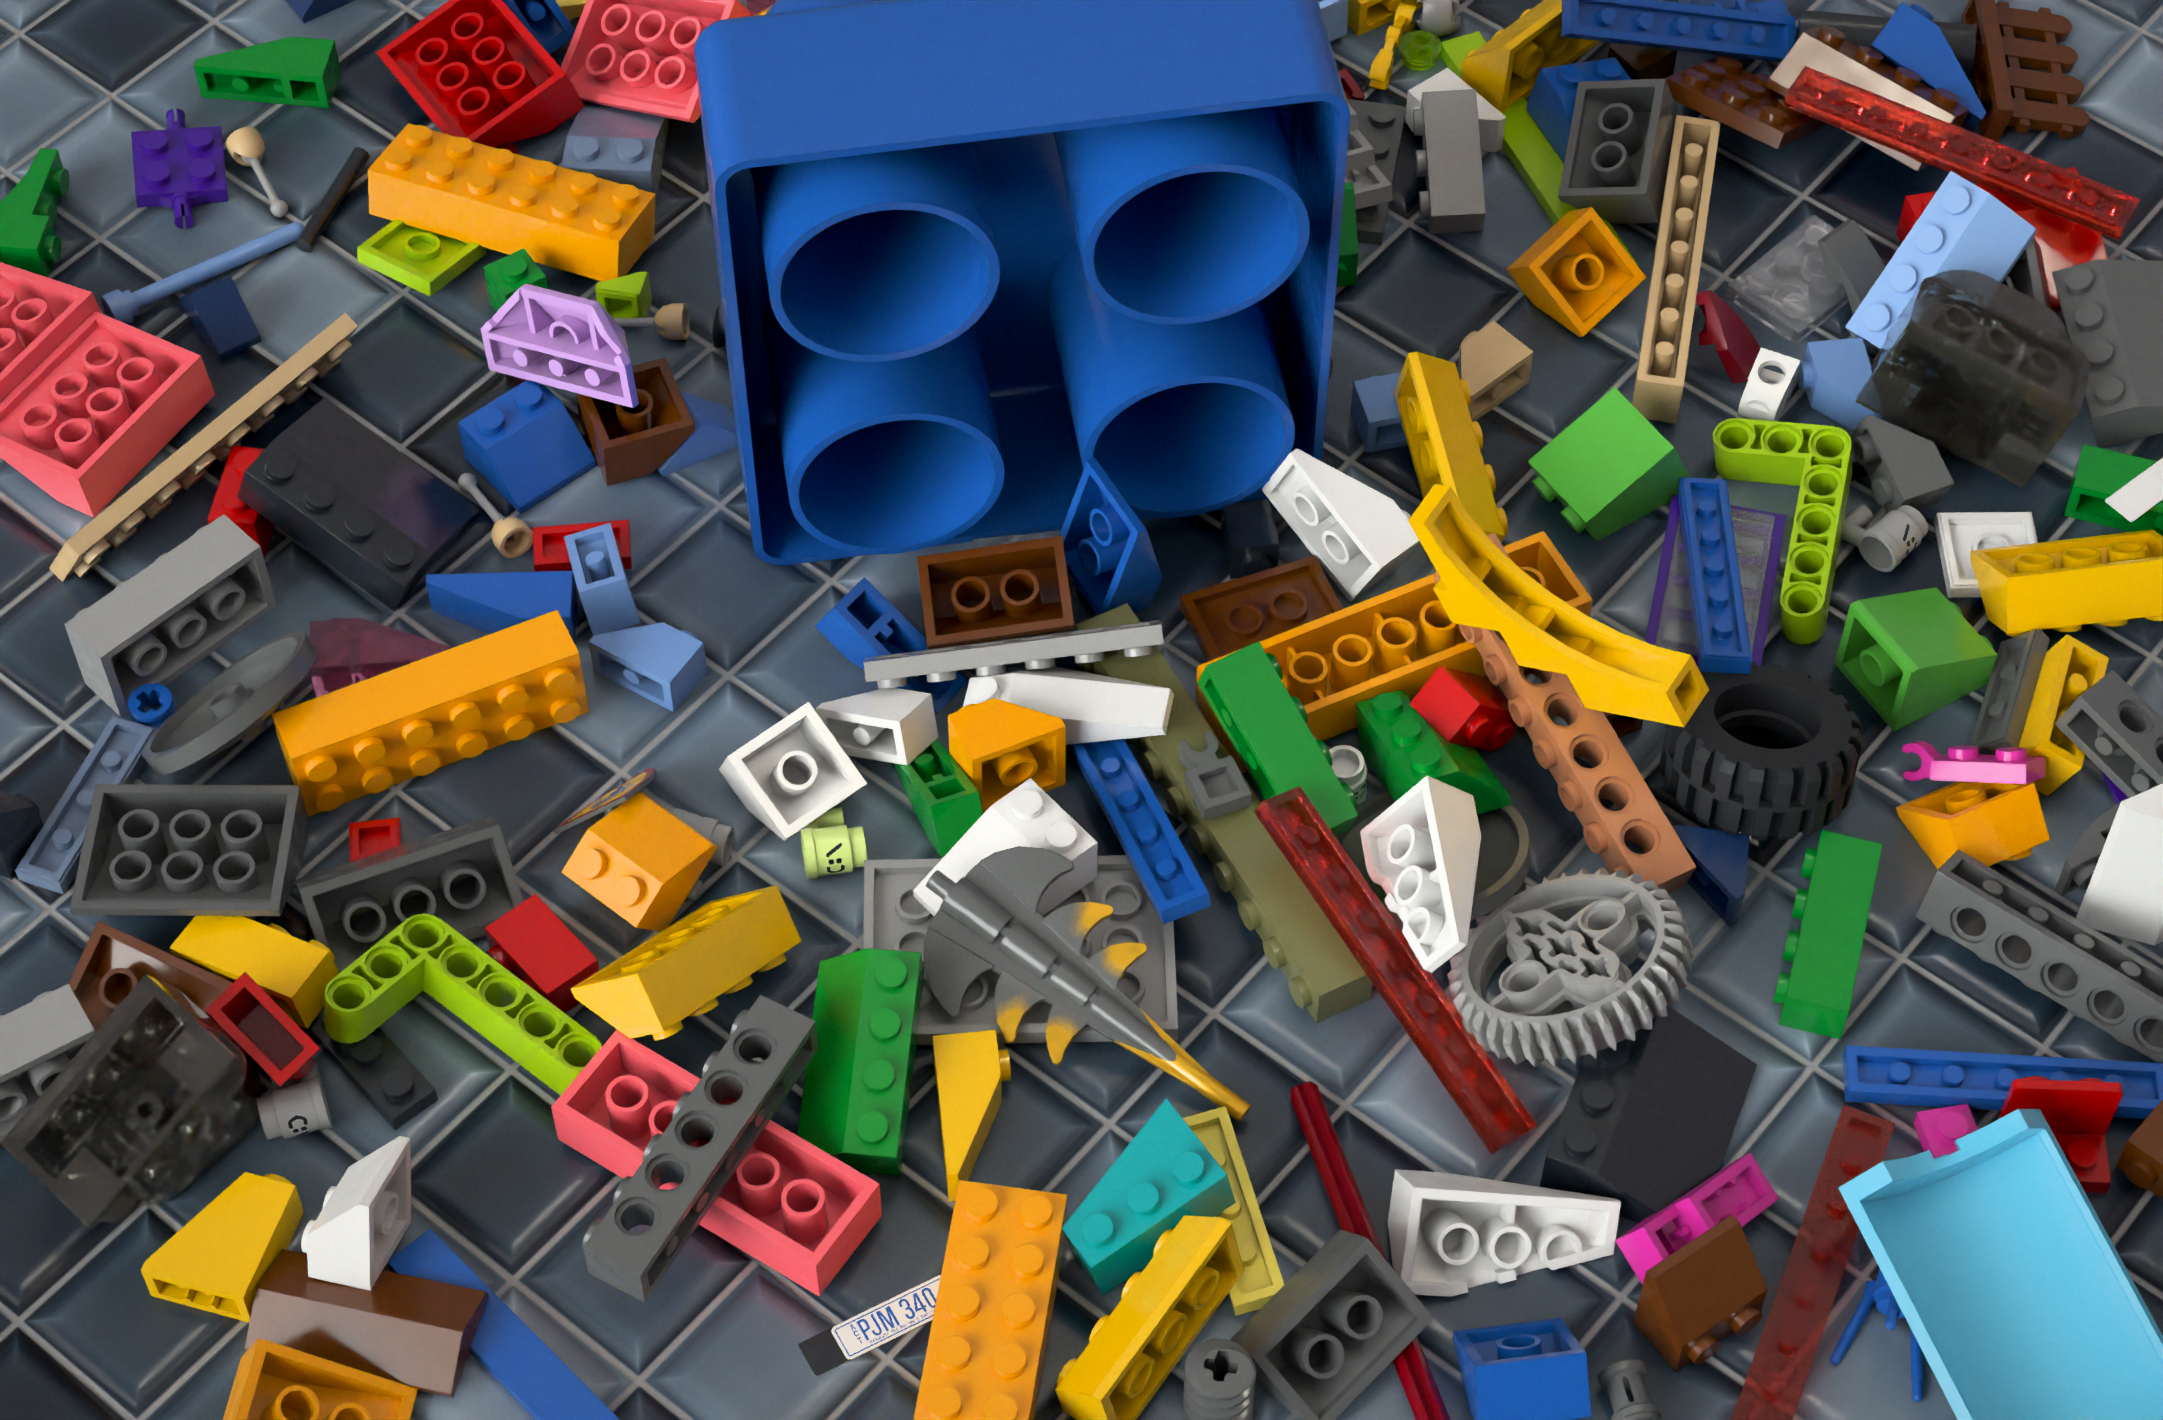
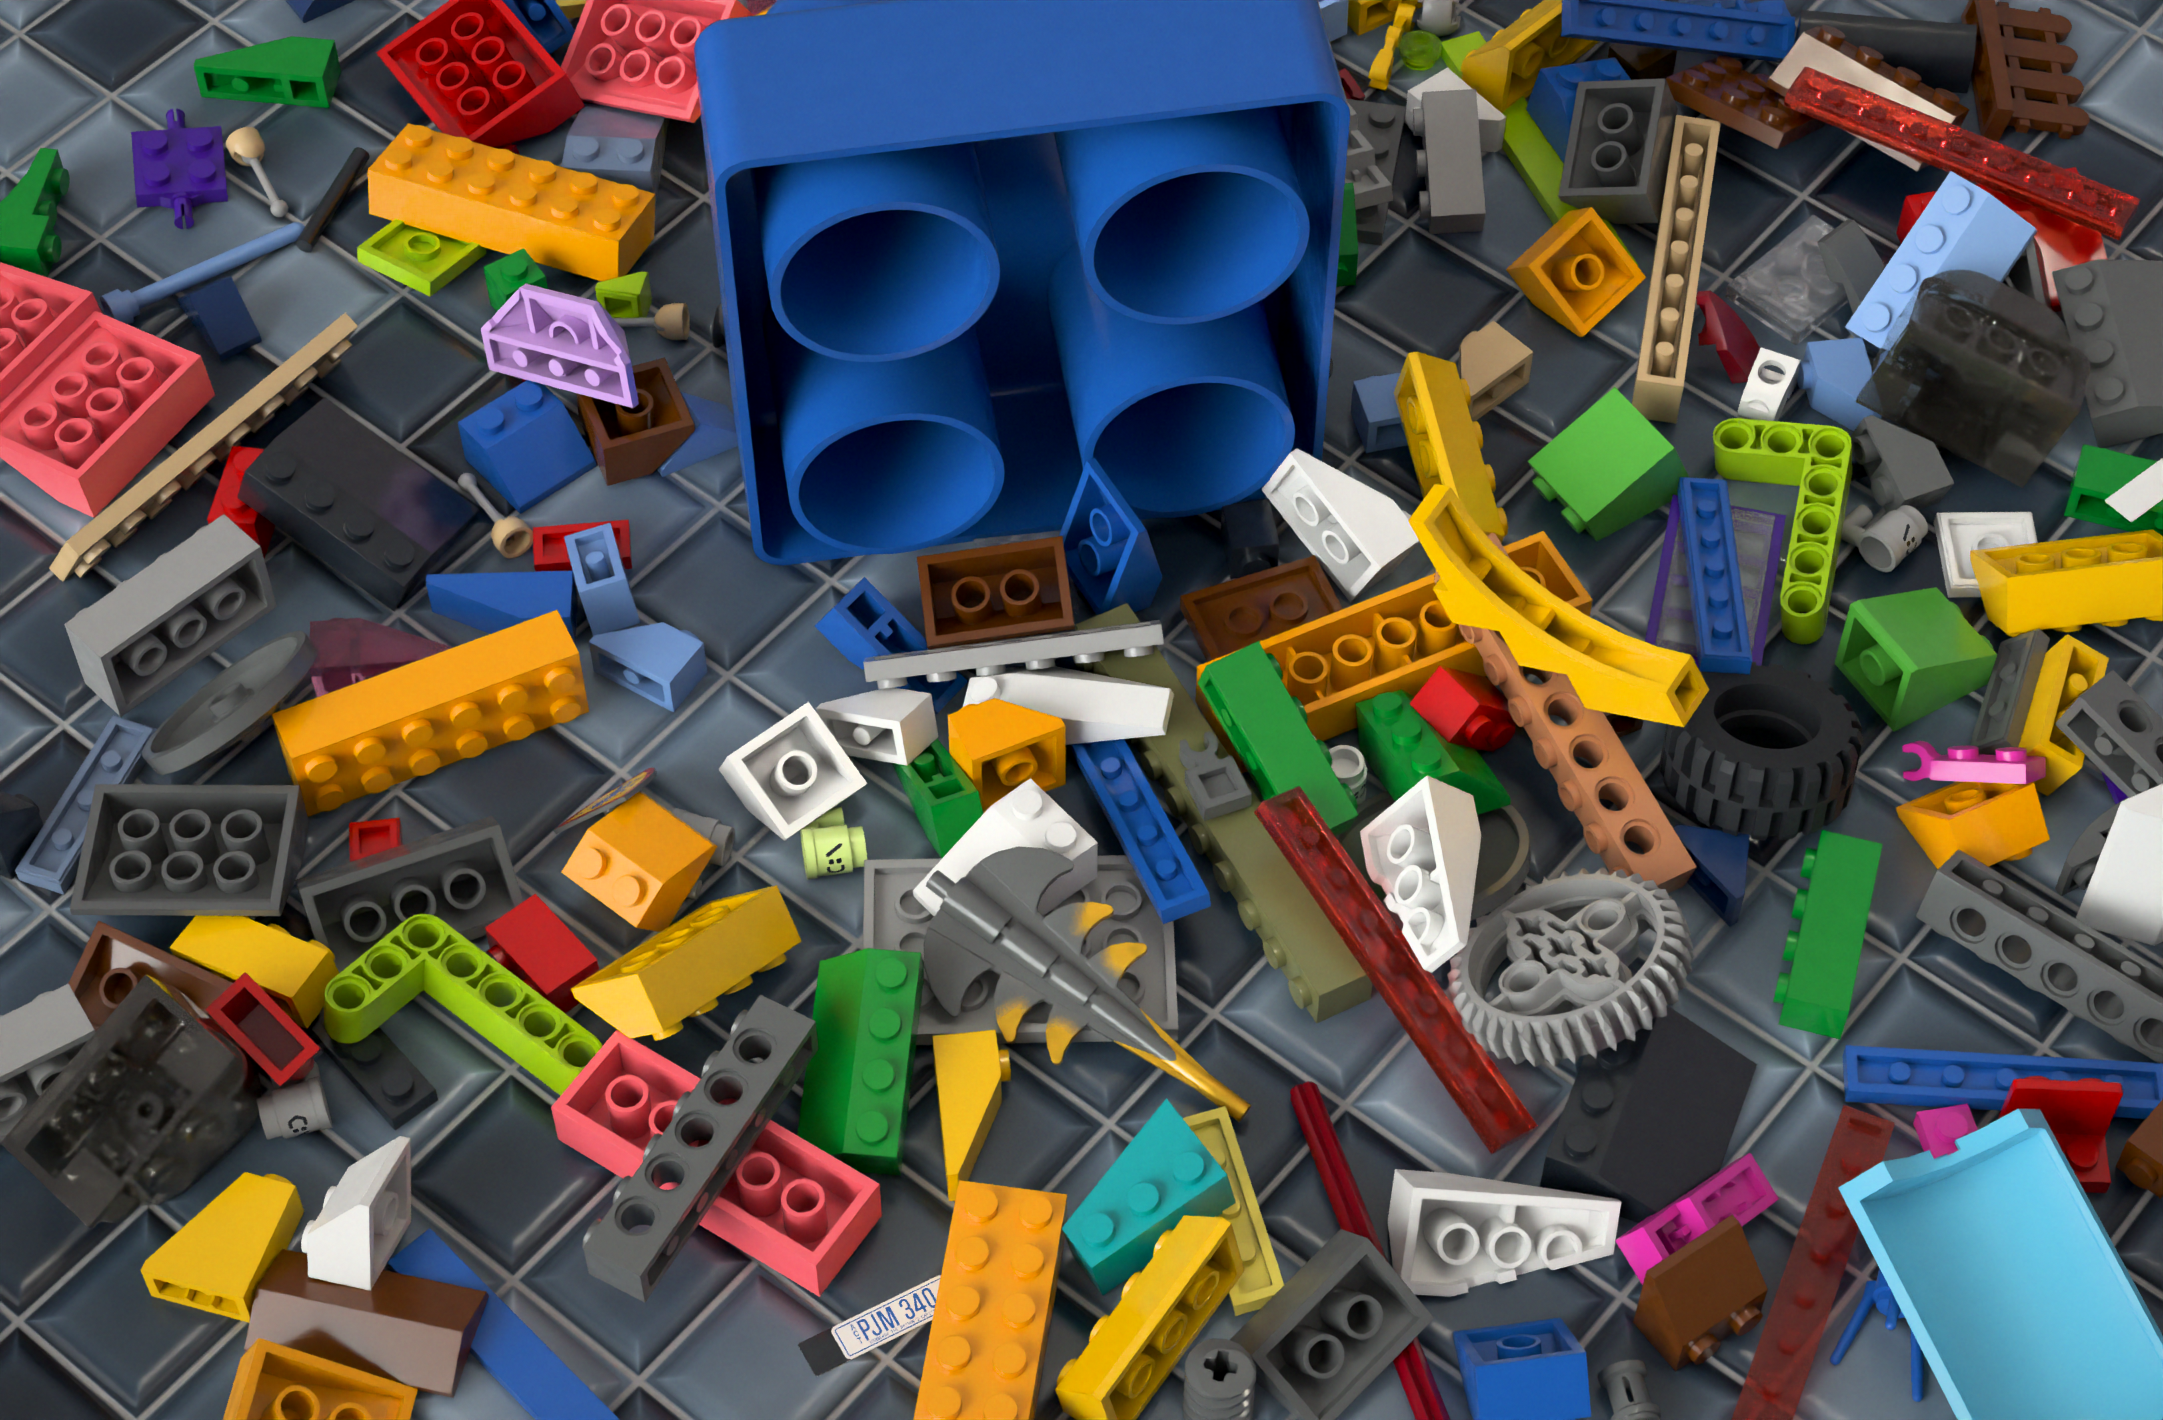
blue bush [127,683,176,729] -> none
blue slope [1870,2,1986,128] -> none

